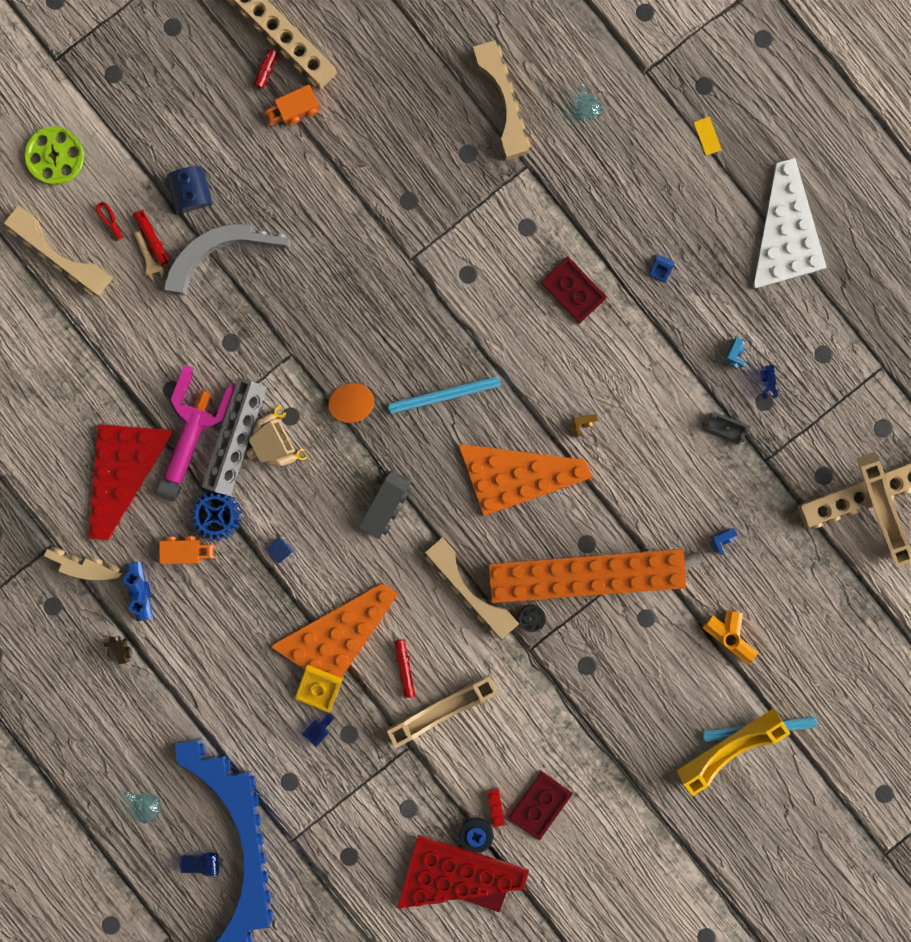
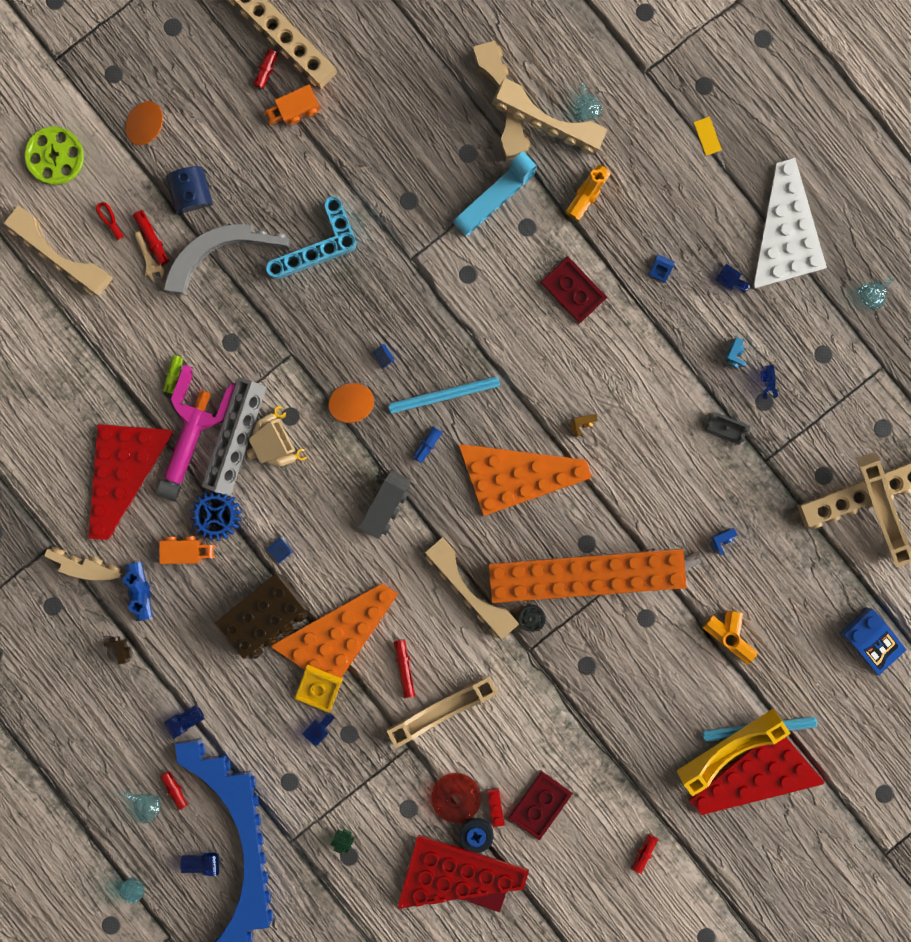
none -> clear light blue gear [120,877,145,904]
none -> orange shield [126,101,163,145]
none -> red pin [160,771,189,811]
none -> lime axle [162,355,183,394]
none -> clear blue piece [163,705,205,739]
none -> dark brown brick [215,573,310,659]
none -> medium azure beam [266,196,357,279]
none -> clear green gear [330,829,355,854]
none -> blue slope [373,344,395,368]
none -> blue axle [413,426,443,463]
none -> clear red gear [431,773,481,824]
none -> medium azure beam [453,151,537,236]
none -> tan arch [491,78,608,154]
none -> light orange piece [565,164,611,222]
none -> red pin [631,834,659,874]
none -> red wing [688,737,825,815]
none -> clear blue plate [715,264,751,293]
none -> slope [839,607,907,676]
none -> clear light blue piece [858,276,895,309]

